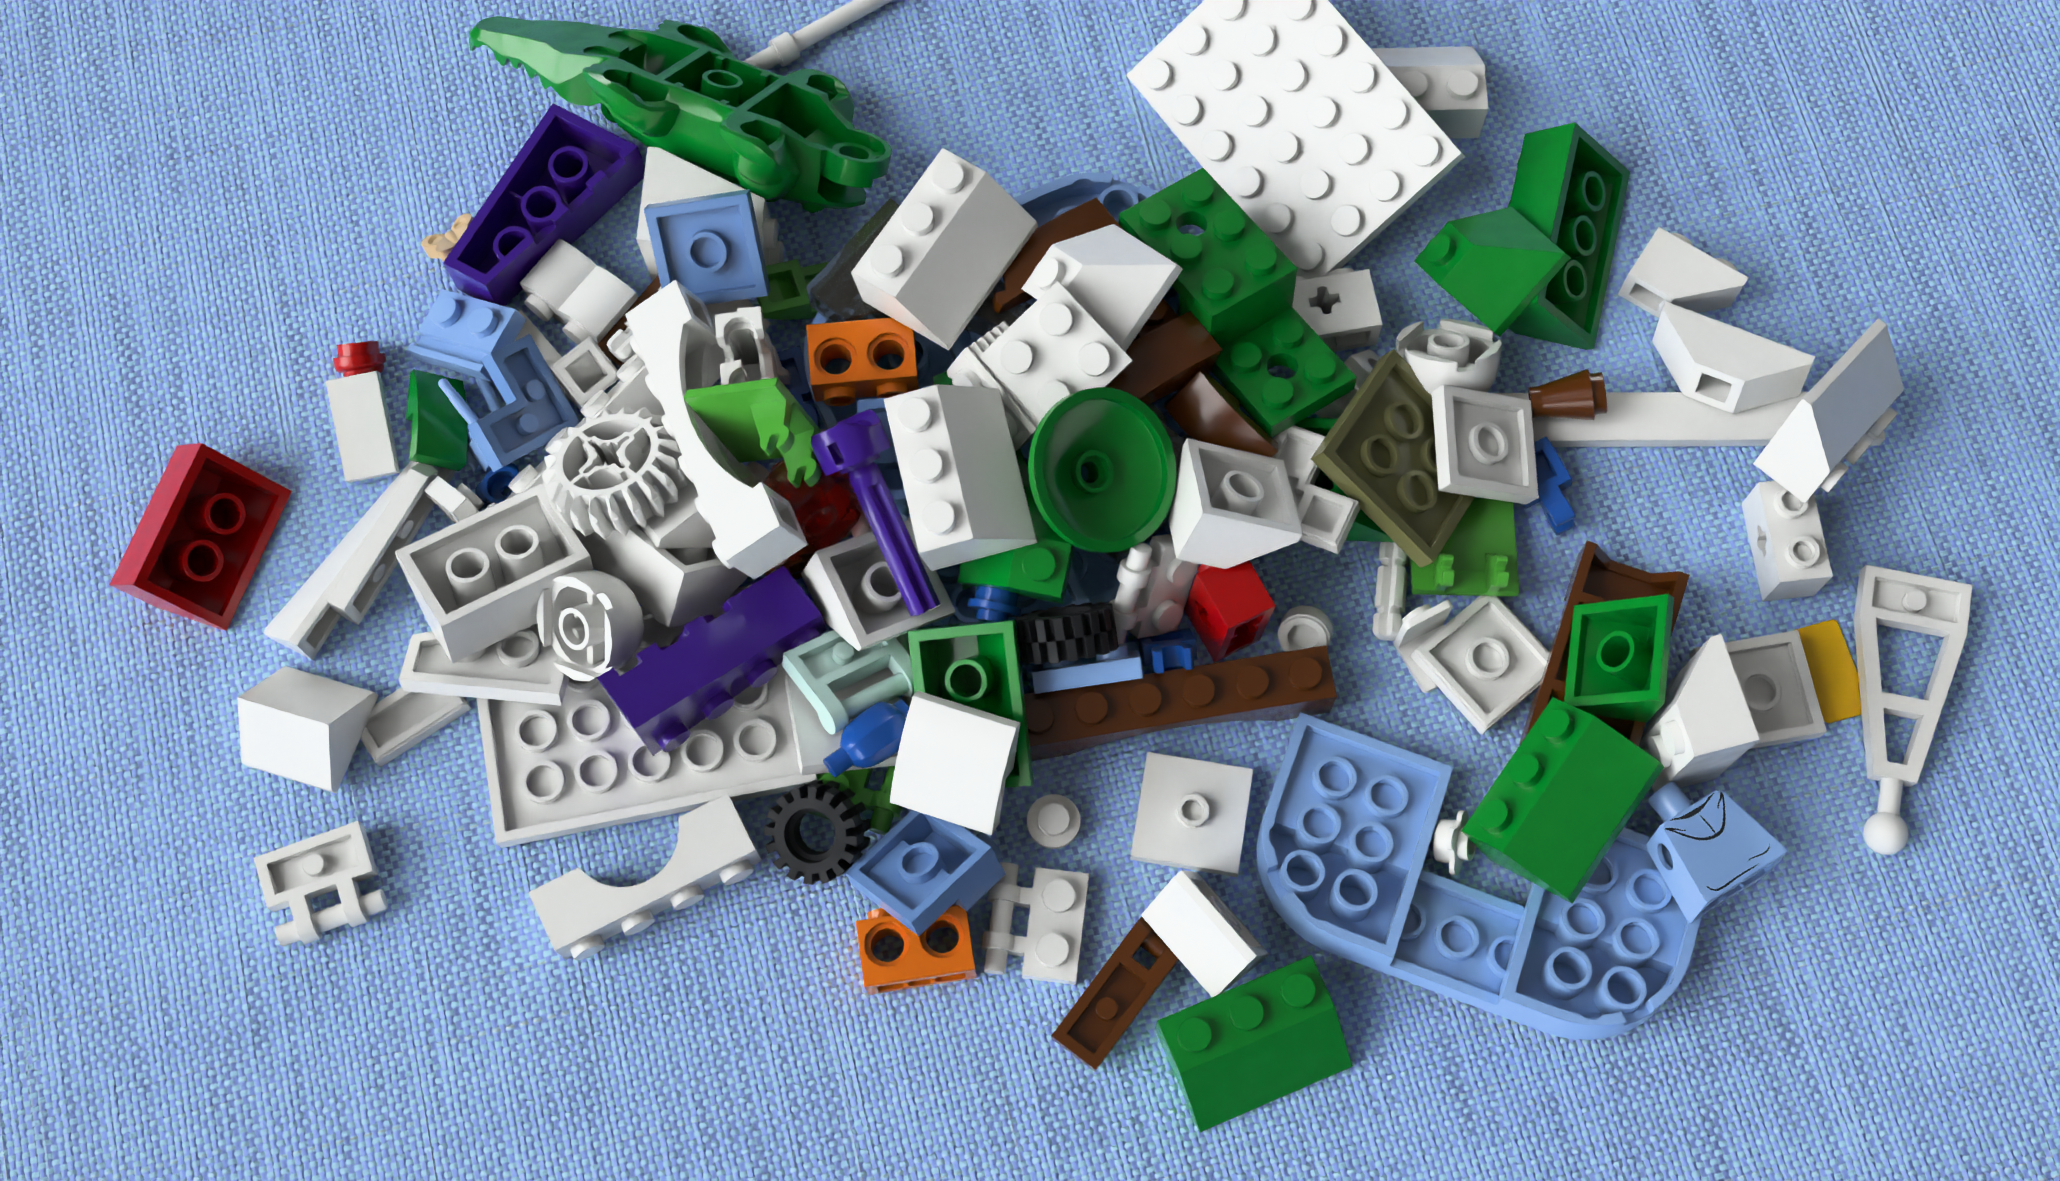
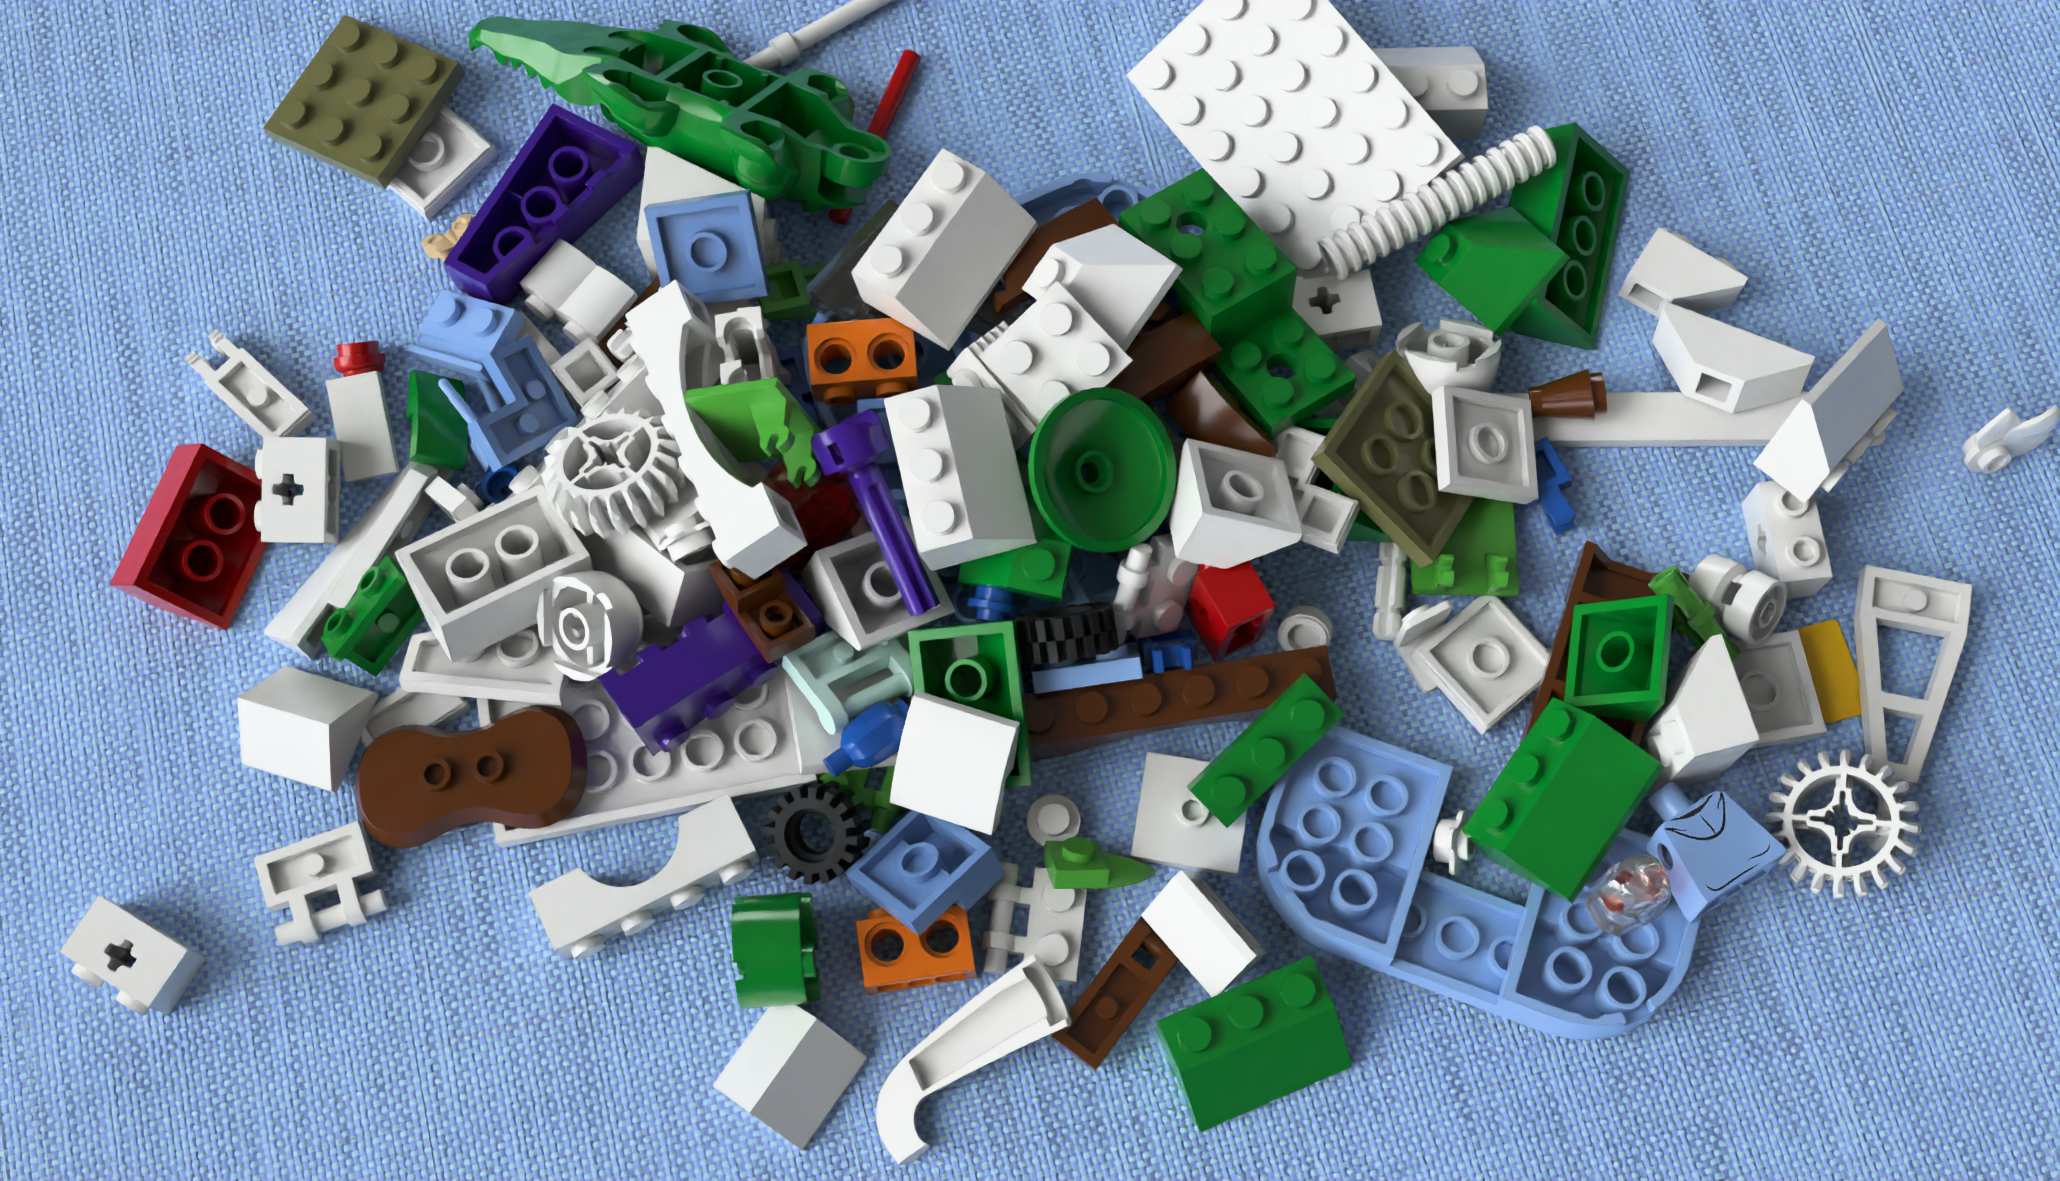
none -> white brick [59,895,207,1016]
none -> white hinge [184,329,316,438]
none -> white brick [254,436,341,544]
none -> olive plate [263,14,466,189]
none -> green bracket [321,555,424,677]
none -> reddish brown plate [355,705,588,848]
none -> white tile [388,105,499,221]
none -> white plate [657,516,712,562]
none -> reddish brown slope [709,560,815,664]
none -> white slope [712,1005,868,1151]
none -> green brick [731,892,821,1009]
none -> red bar [828,50,921,225]
none -> white animal [876,954,1072,1165]
none -> bright green plate [1043,837,1155,889]
none -> green plate [1187,673,1345,828]
none -> white piece [1319,125,1557,280]
none -> clear rock [1585,854,1671,937]
none -> bright green pin [1648,565,1741,661]
none -> white wheel [1688,553,1787,645]
none -> white gear [1765,750,1922,899]
none -> white plate [1962,405,2060,474]

